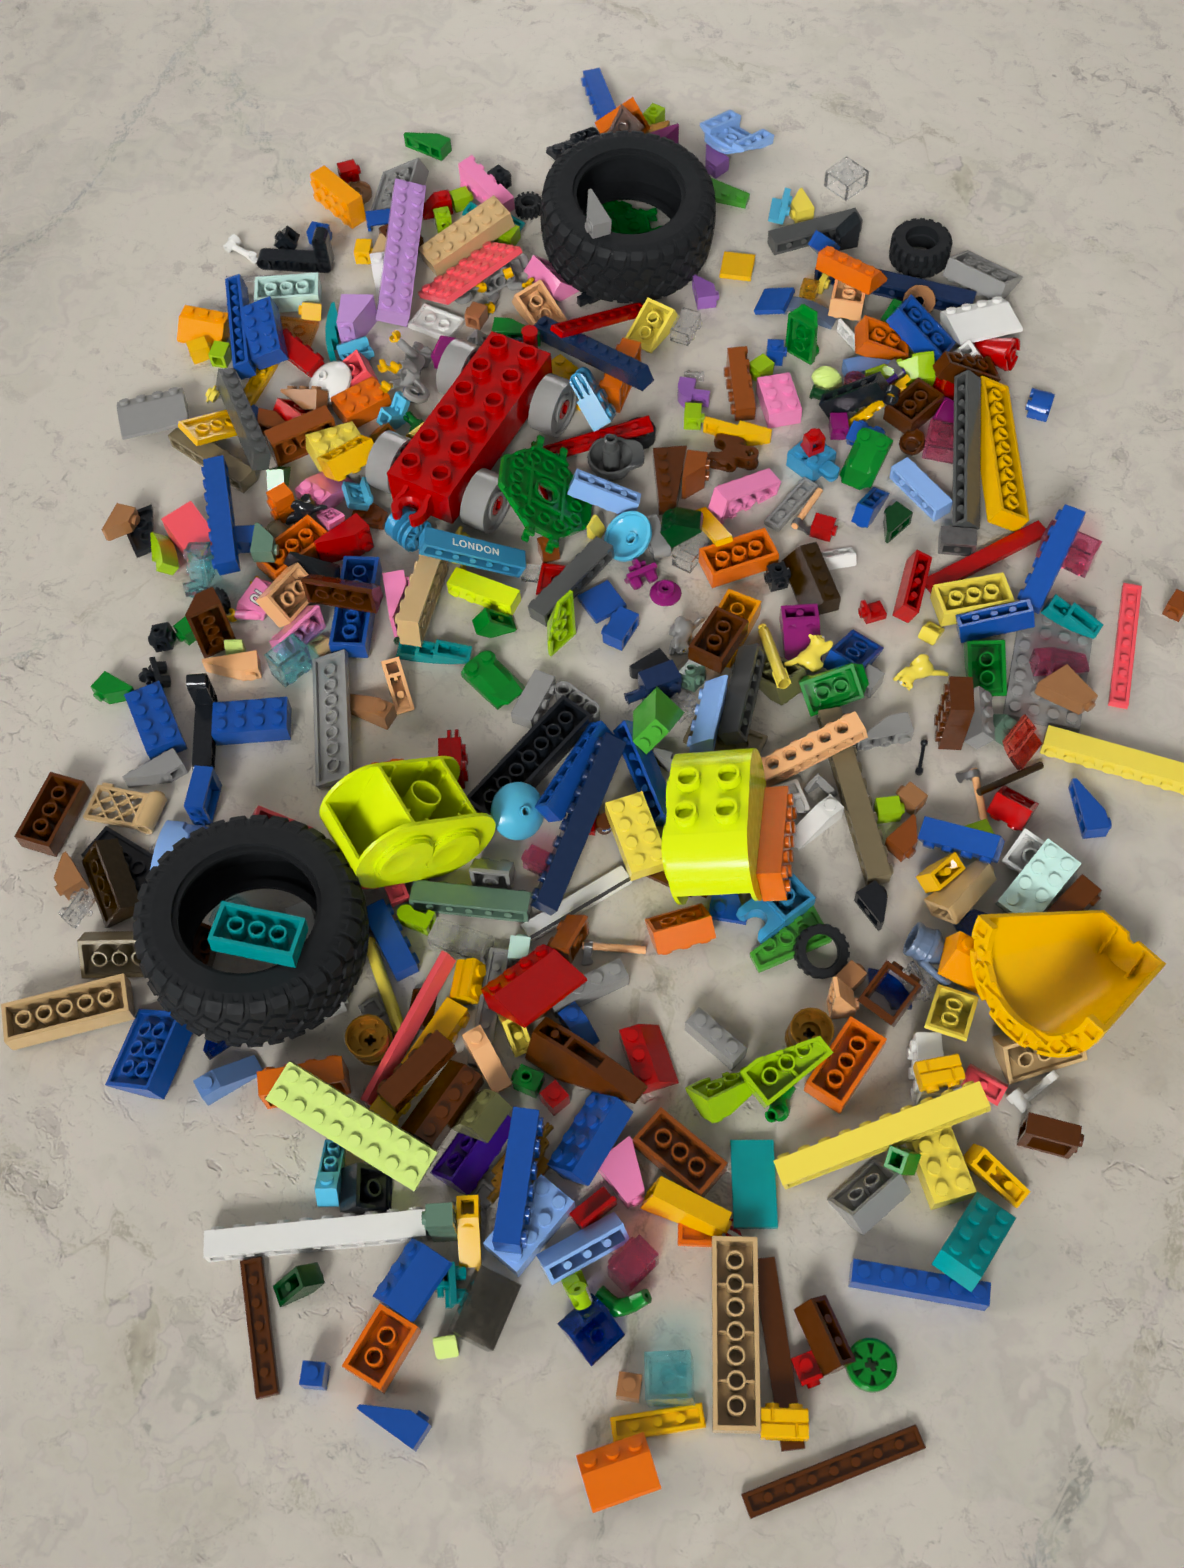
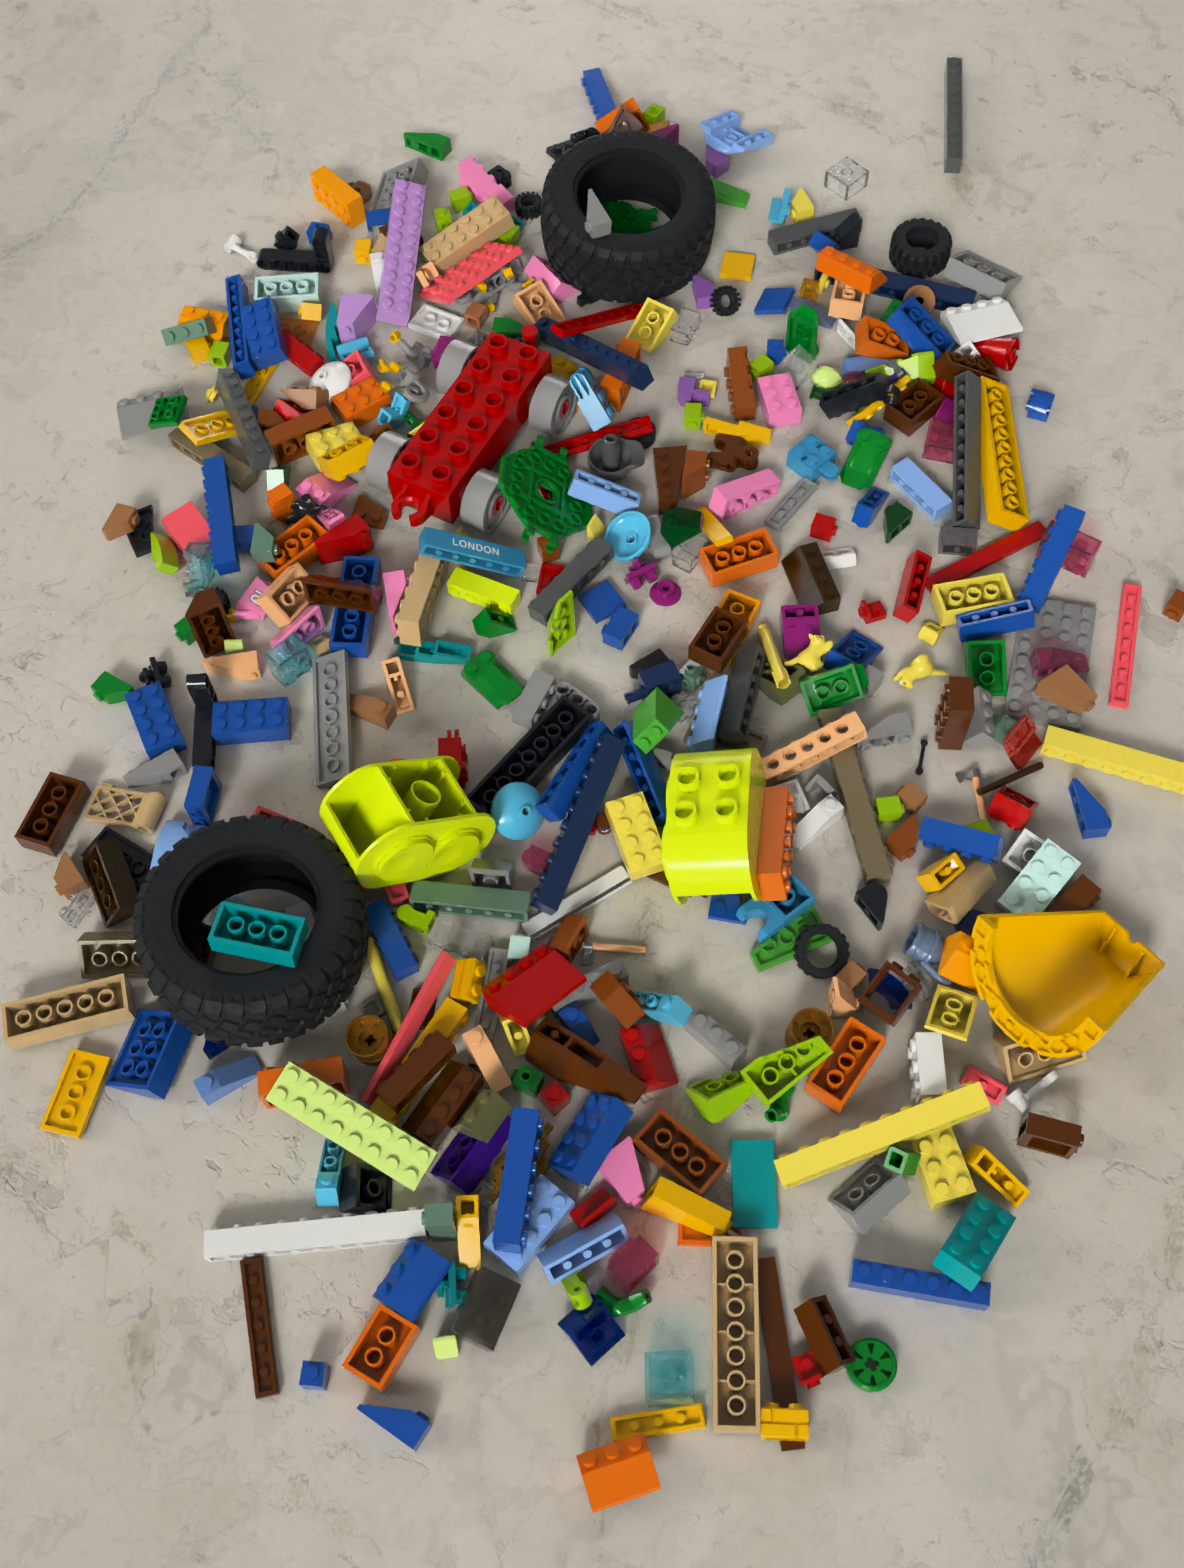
black brick [148,622,176,653] -> none
dark green slope [273,1262,325,1307] -> none
black slope [283,551,340,578] -> none
red brick [336,159,361,184] -> none
medium azure bracket [341,476,374,511] -> none
dark azure wheel [385,506,432,552] -> none
red slope [423,189,453,220] -> none
medium nougat brick [616,1371,643,1403] -> none
orange slope [645,903,716,955] -> none
light grey animal [669,616,705,656] -> none
reddish brown tile [741,1424,926,1519] -> none
black brick [764,561,791,592] -> none
light nougat piece [791,487,823,535] -> none
red brick [800,428,826,458] -> none
magenta brick [828,412,849,440] -> none
reddish brown hair [899,428,926,456] -> none
yellow brick [913,1053,965,1094] -> none
teal slope [1041,594,1104,639] -> none
none -> yellow plate [39,1049,113,1139]
none -> green tile [148,395,188,429]
none -> sand green brick [161,316,216,346]
none -> light nougat slope [416,261,439,288]
none -> dark orange brick [590,970,646,1030]
none -> medium azure slope [635,991,693,1027]
none -> light yellow plate [699,379,718,398]
none -> black tyre [710,286,741,317]
none -> clear tile [776,344,821,391]
none -> dark grey brick [944,57,962,173]

